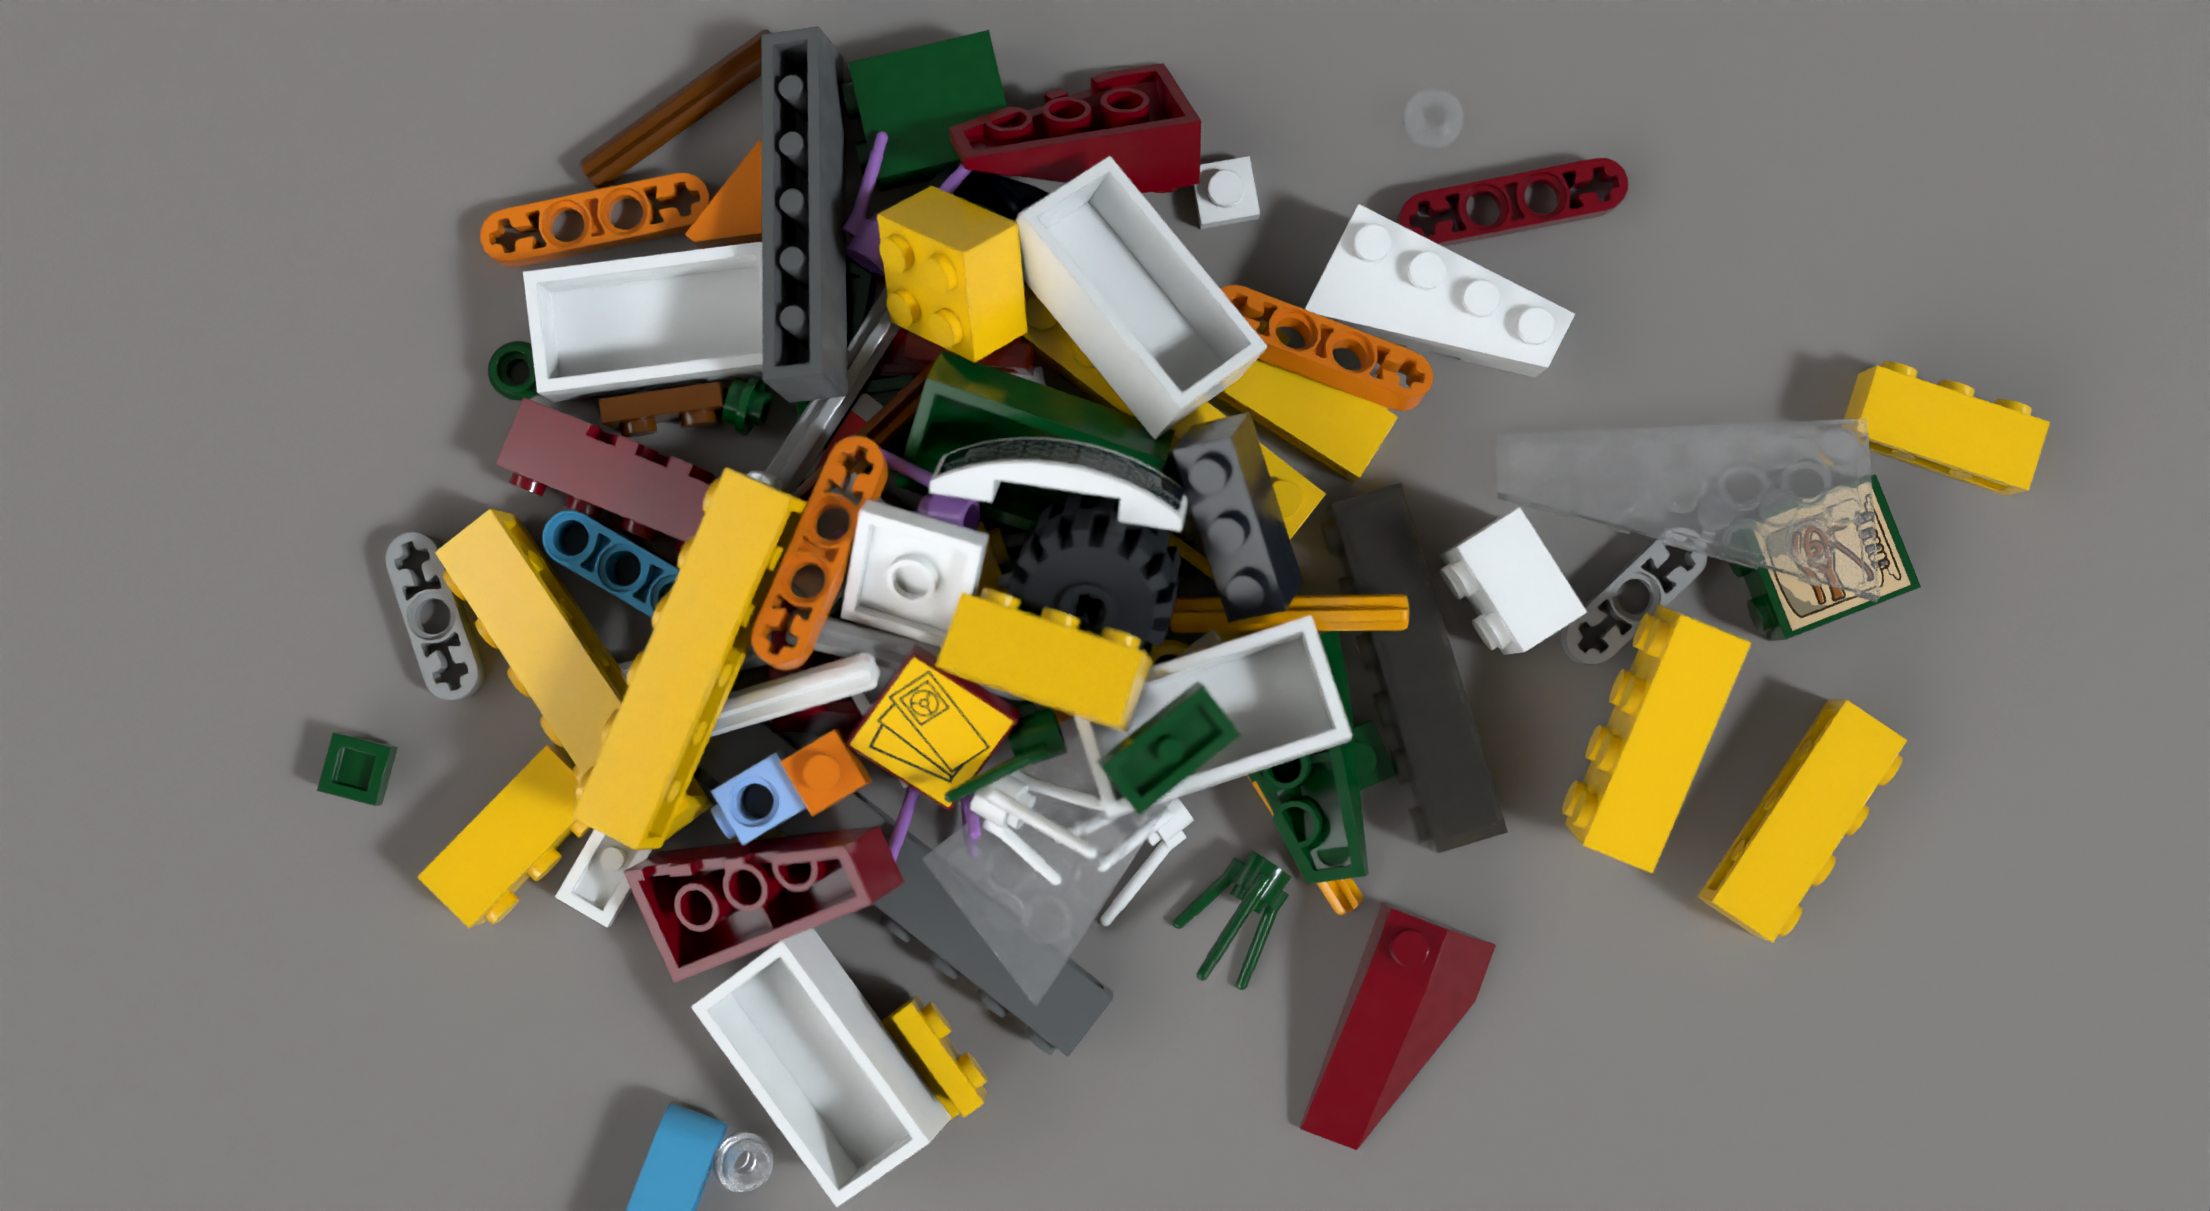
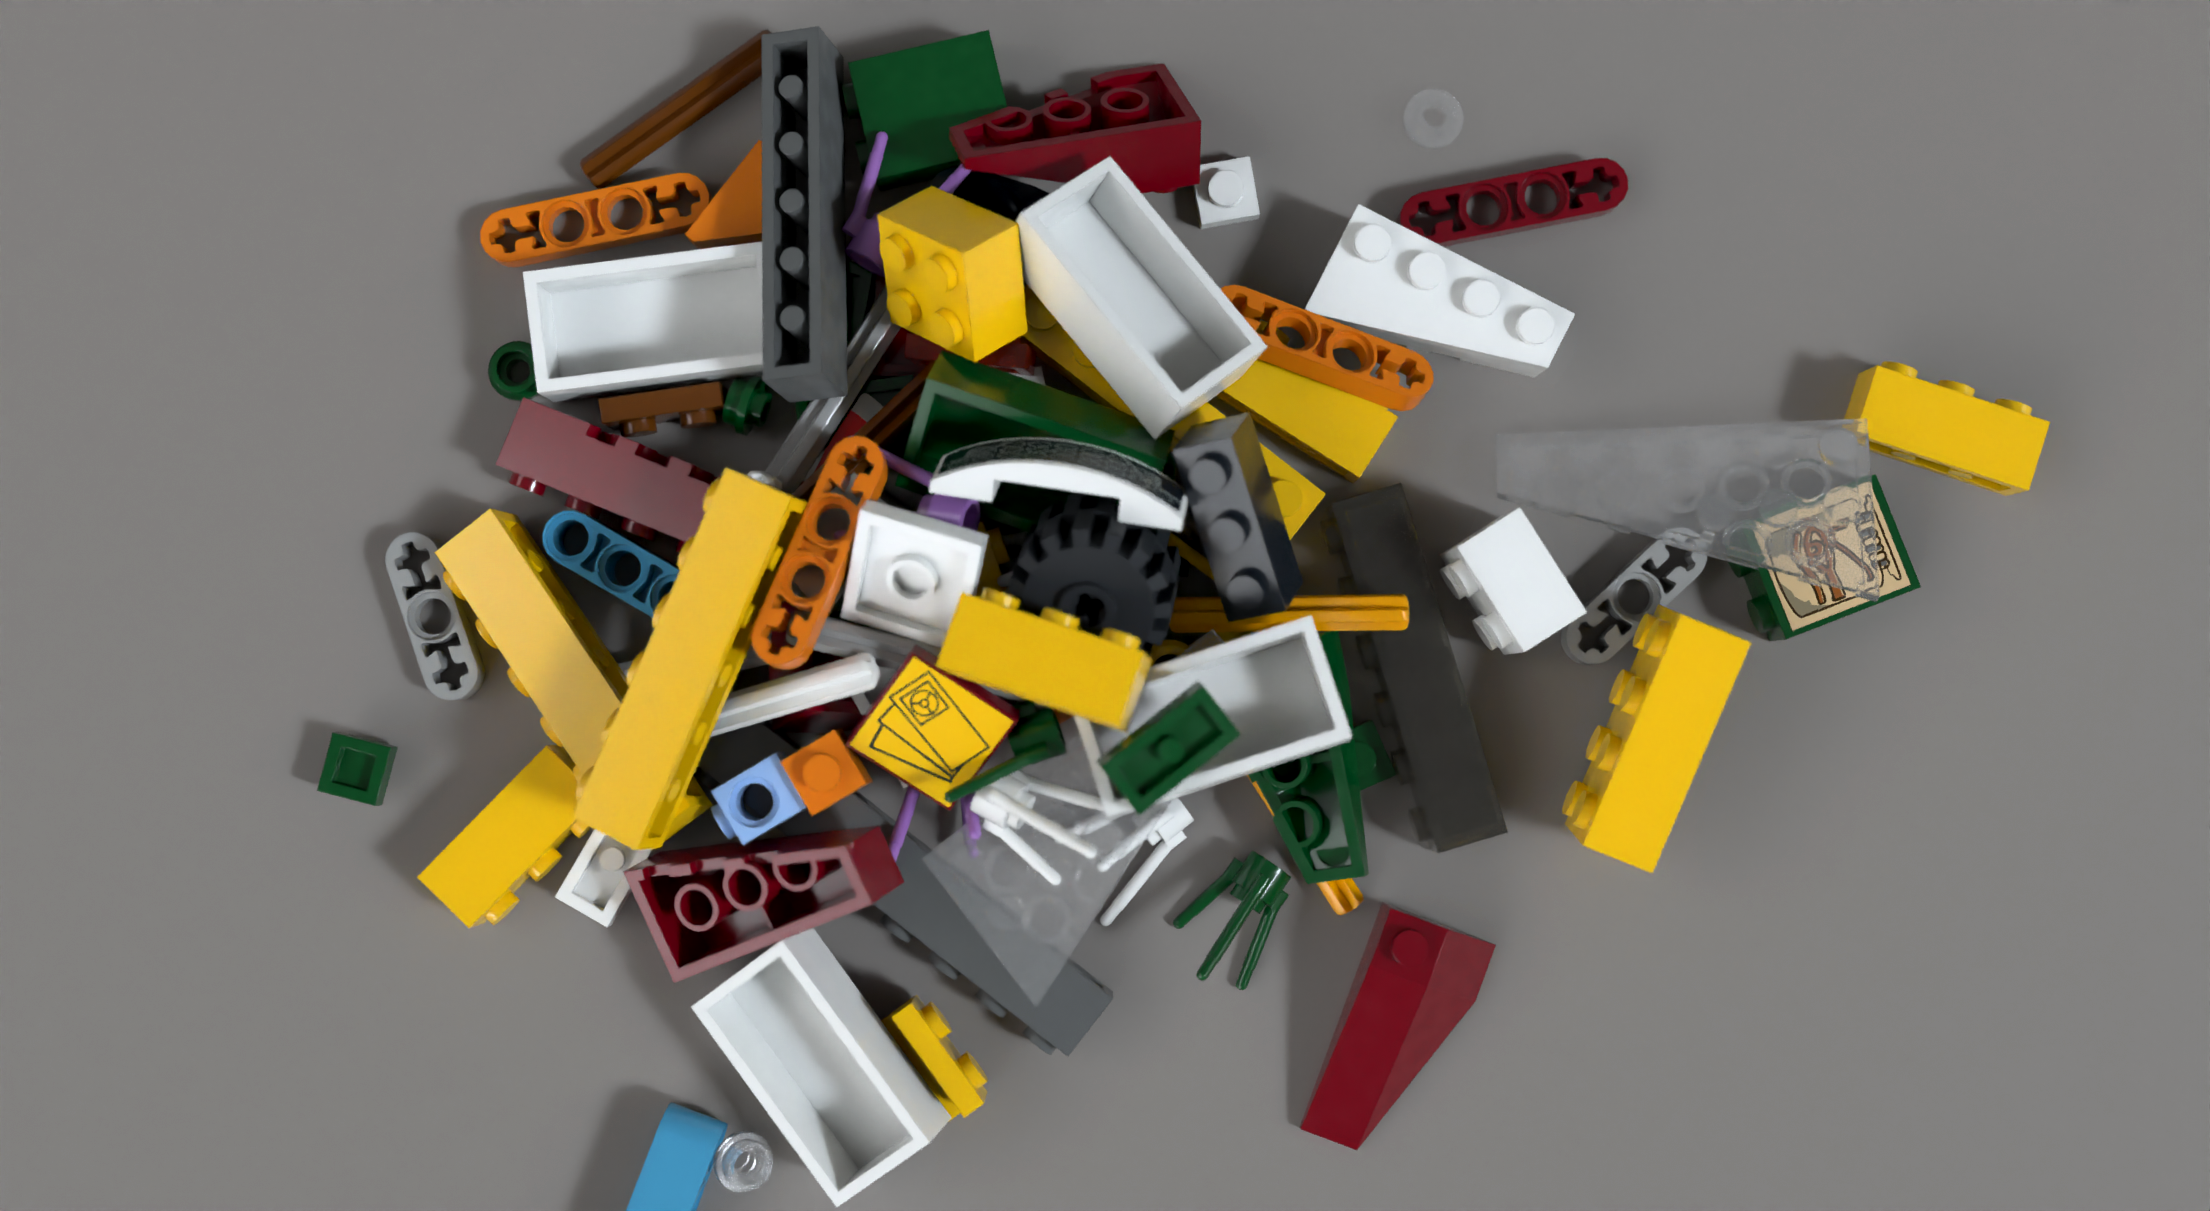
yellow brick [1697,699,1907,943] -> none

